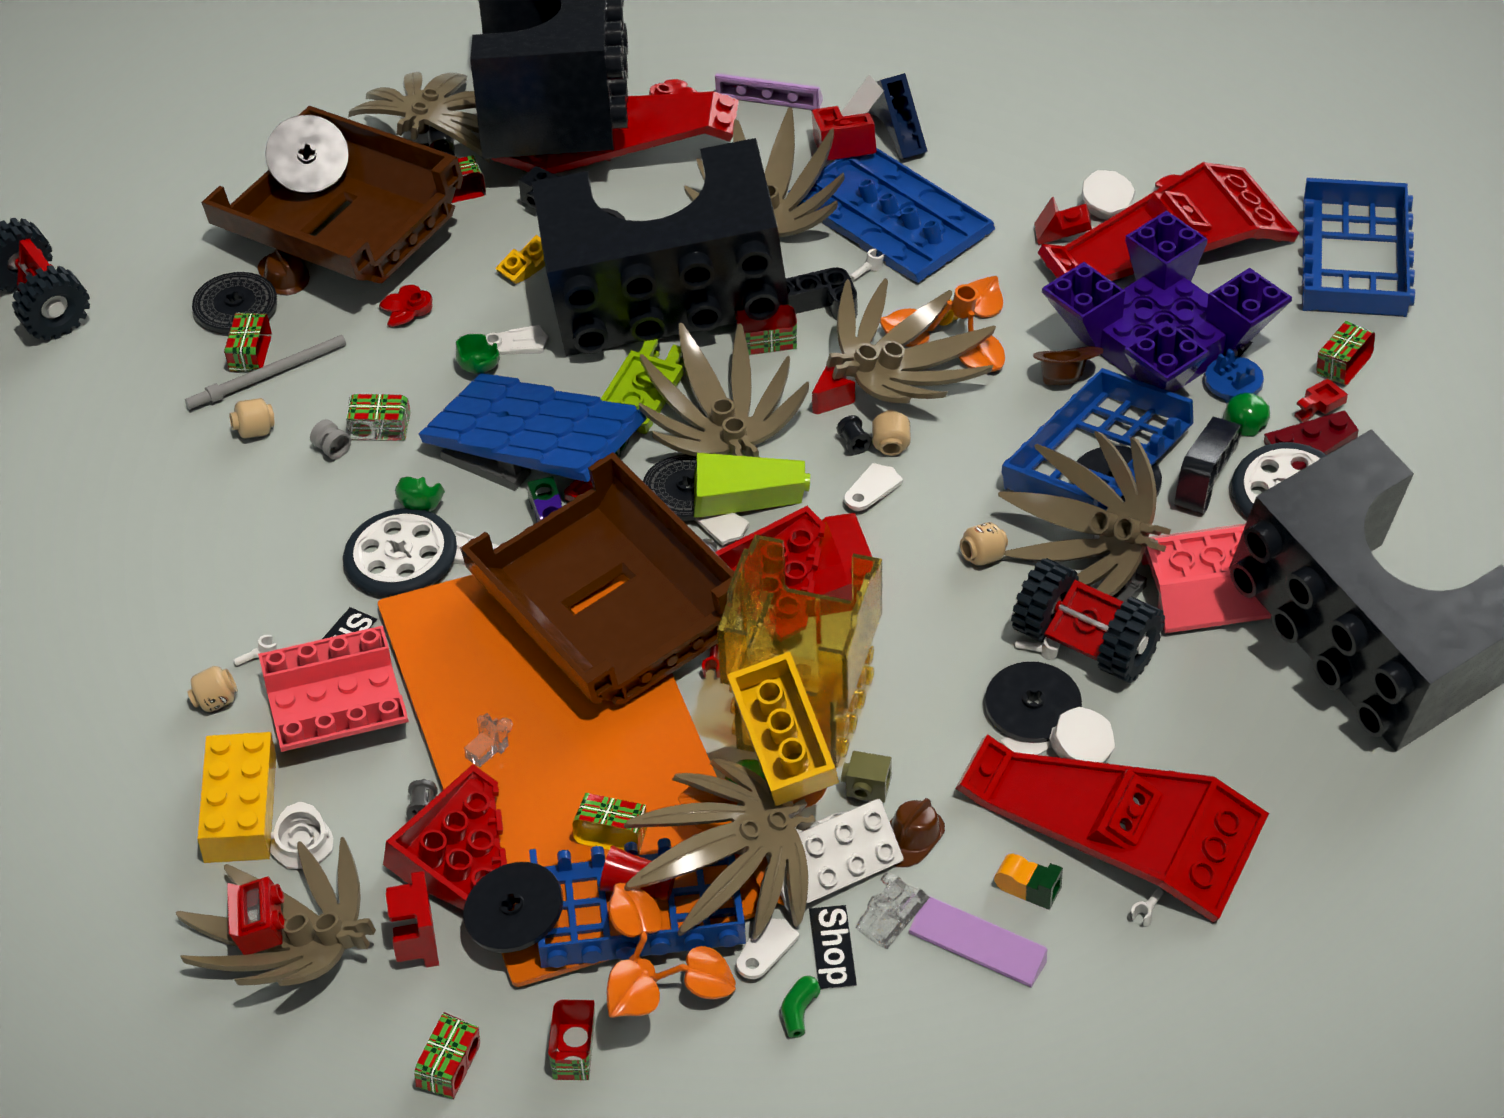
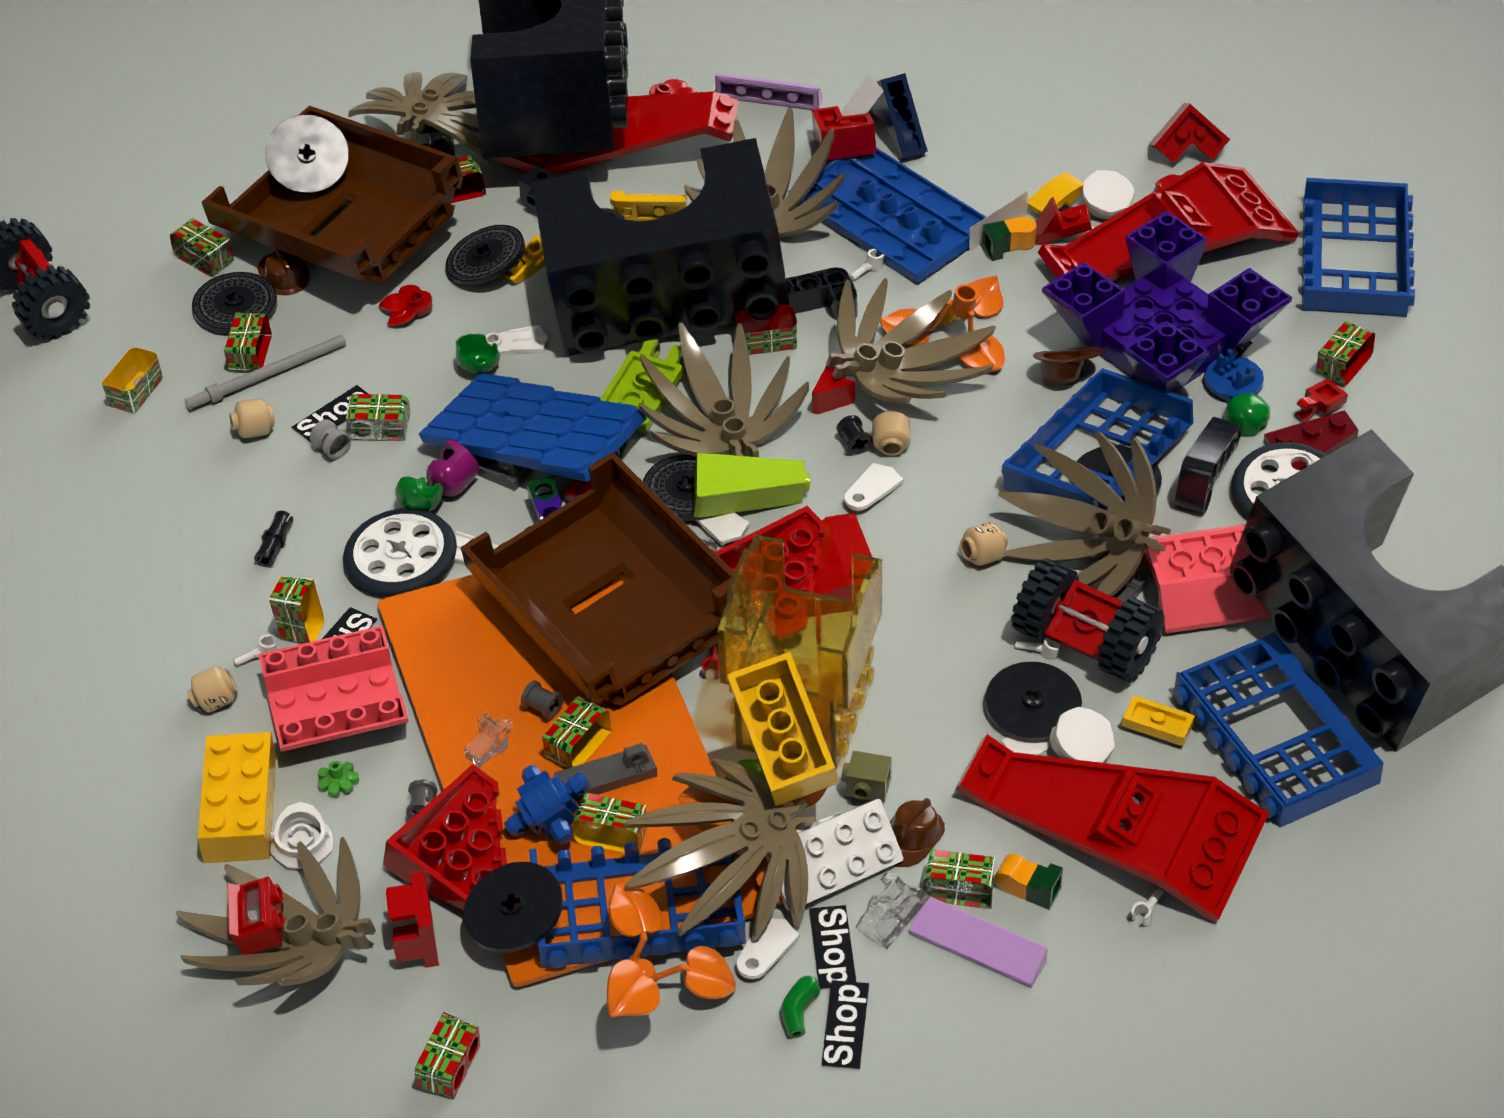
red piece [548,999,595,1080] -> none
red plant [600,845,675,901] -> none
none -> piece [101,347,163,414]
none -> piece [170,218,234,278]
none -> black pin [254,510,294,567]
none -> piece [269,576,324,643]
none -> black sticker [291,385,368,443]
none -> bright green plant [318,761,359,797]
none -> magenta helmet [426,439,480,497]
none -> black piece [446,225,525,286]
none -> blue piece [504,765,591,845]
none -> dark grey bush [521,680,564,720]
none -> piece [542,696,612,768]
none -> dark grey hinge [553,743,657,801]
none -> yellow plate [610,190,687,221]
none -> black sticker [821,980,869,1069]
none -> piece [923,849,995,909]
none -> white sticker [969,191,1028,251]
none -> leg [983,217,1037,261]
none -> yellow slope [1027,172,1083,215]
none -> yellow plate [1122,695,1195,746]
none -> red panel [1149,103,1230,163]
none -> blue window [1173,632,1384,828]

